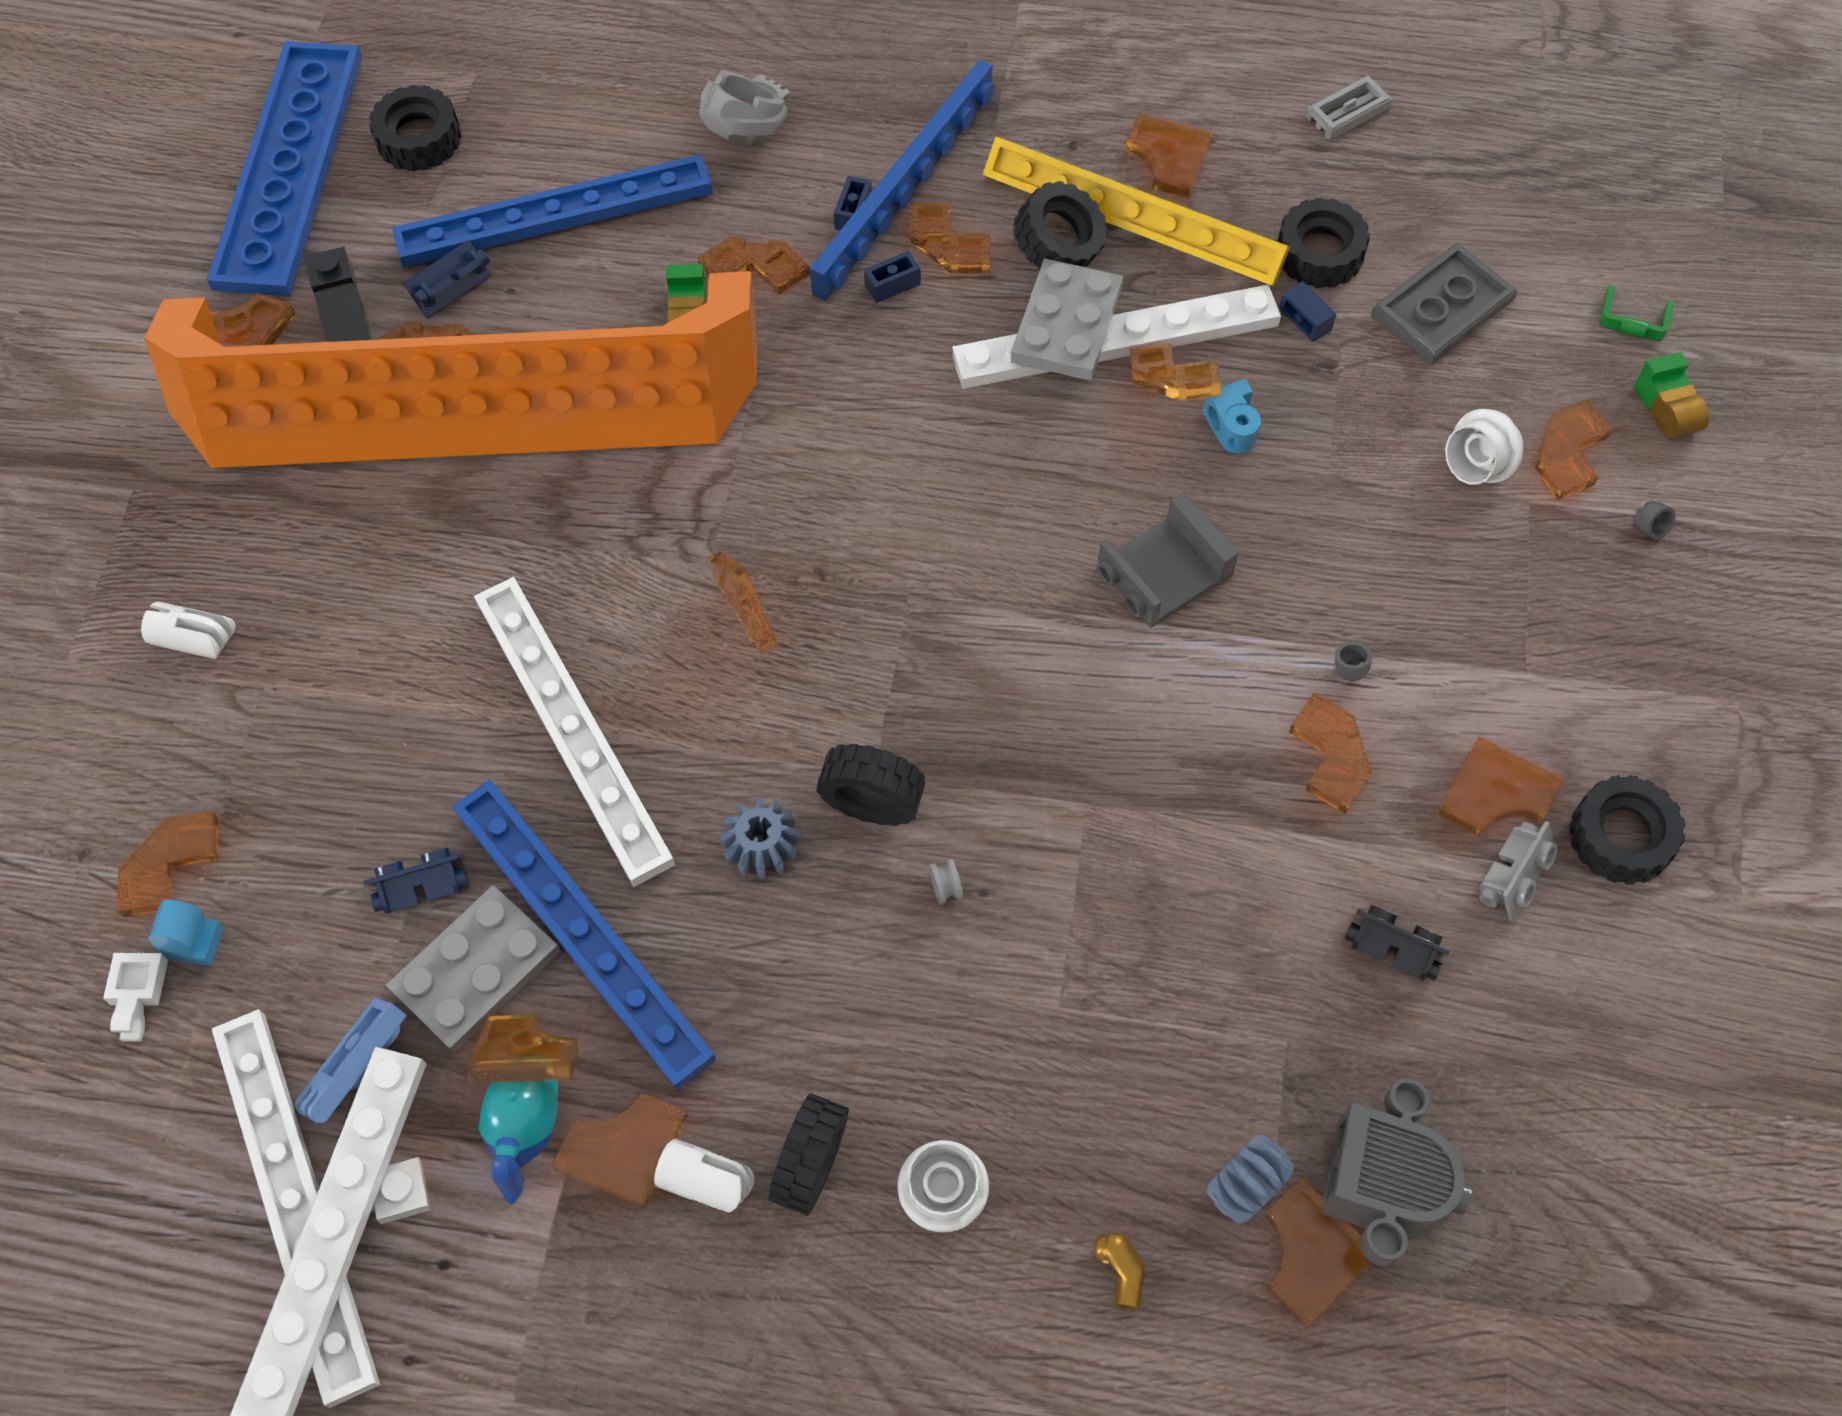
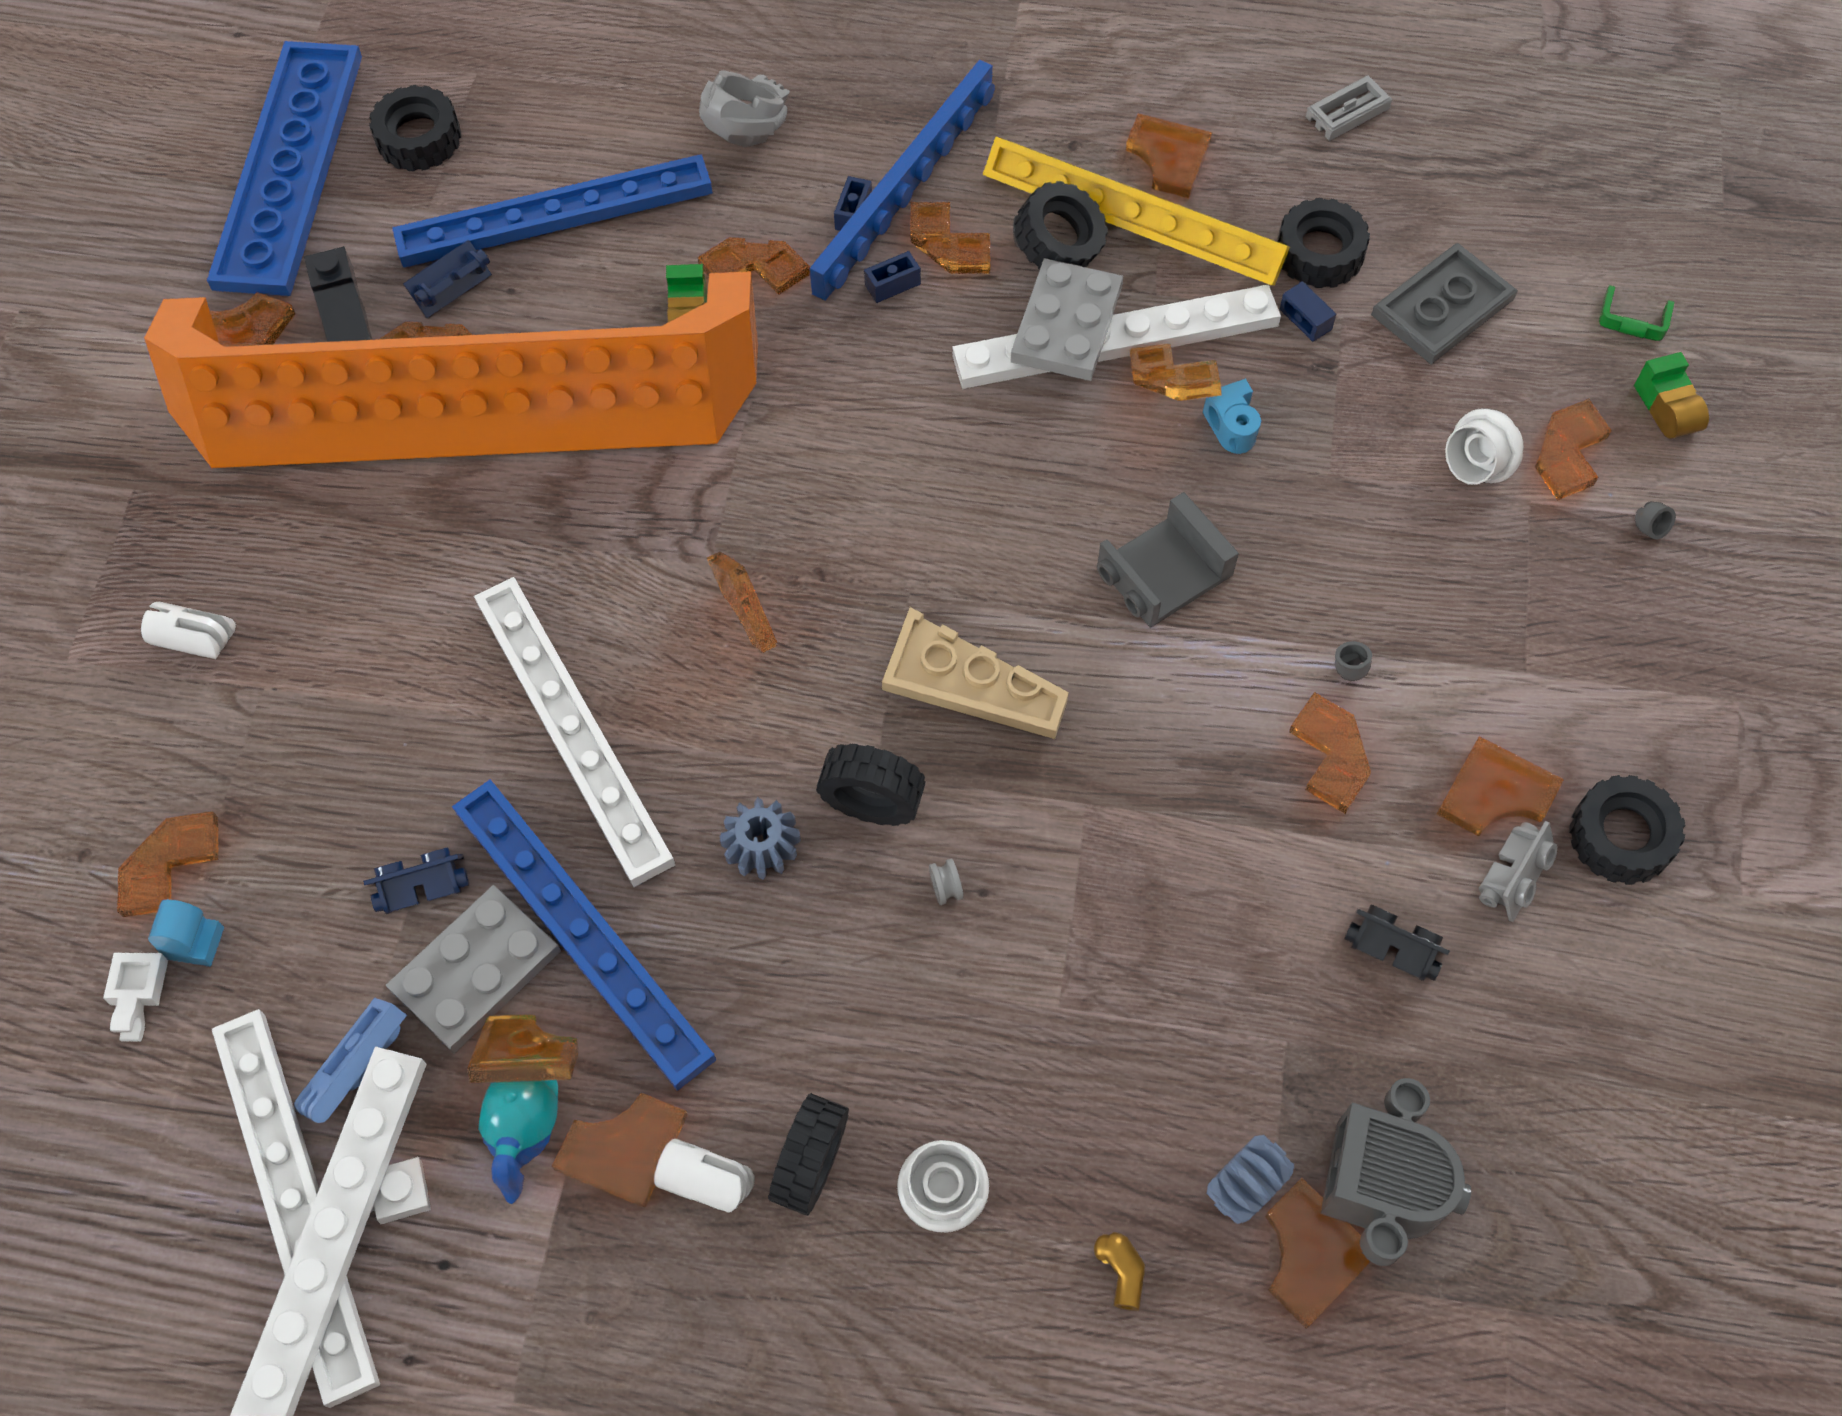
none -> tan wing [882,607,1069,739]

